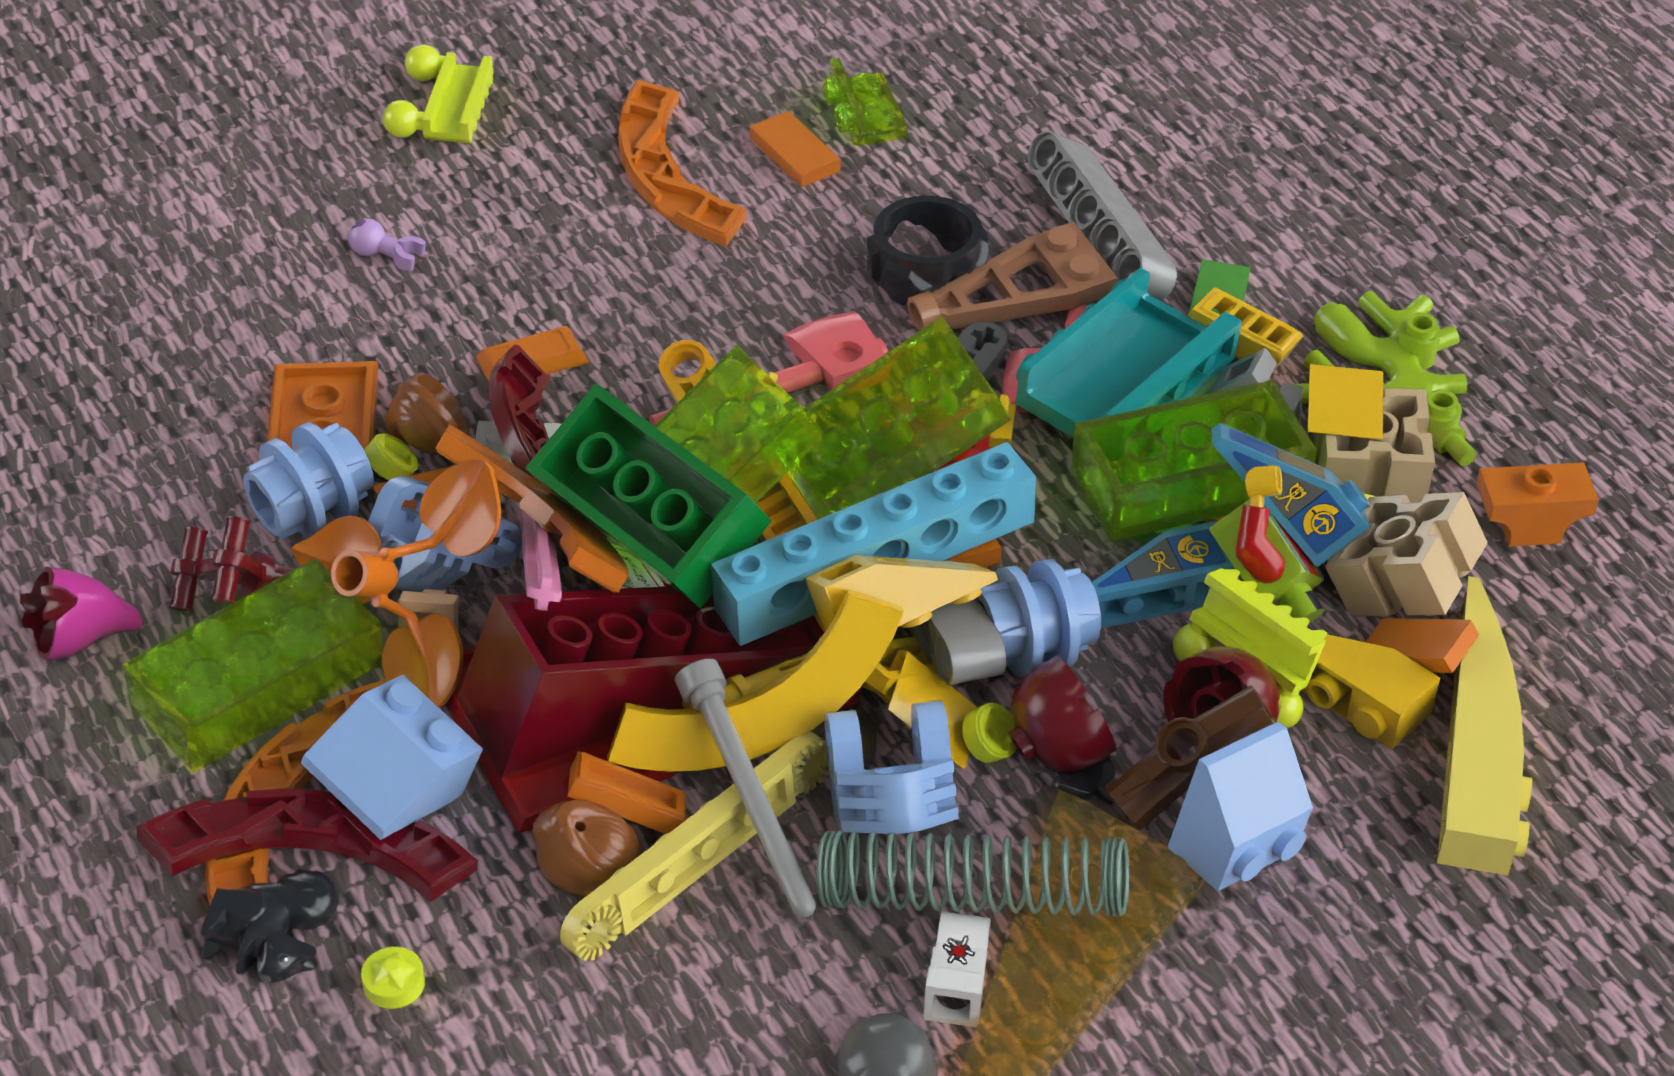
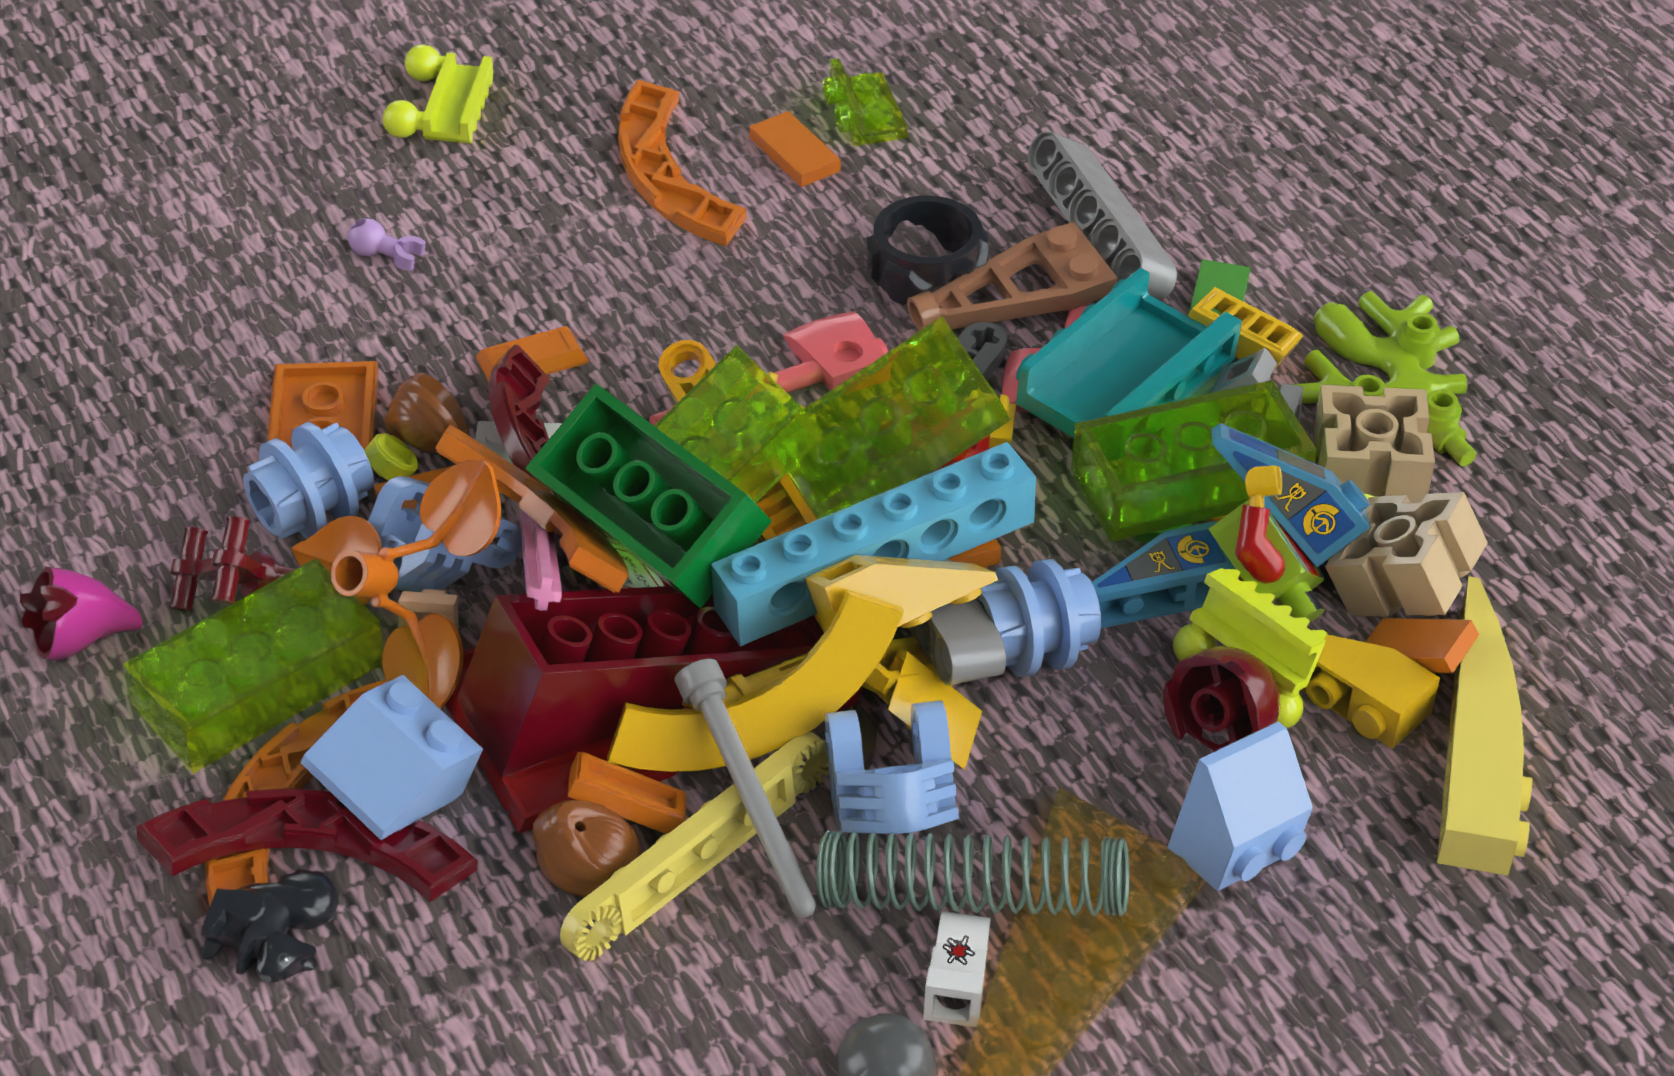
neon yellow tile [361,947,425,1009] -> none
neon yellow tile [962,703,1016,763] -> none
dark red cylinder [1008,656,1117,773] -> none
black piece [1051,756,1115,805] -> none
reddish brown piece [1105,685,1276,830] -> none
yellow sticker [1308,364,1383,440] -> none
orange brick [1476,462,1599,547] -> none

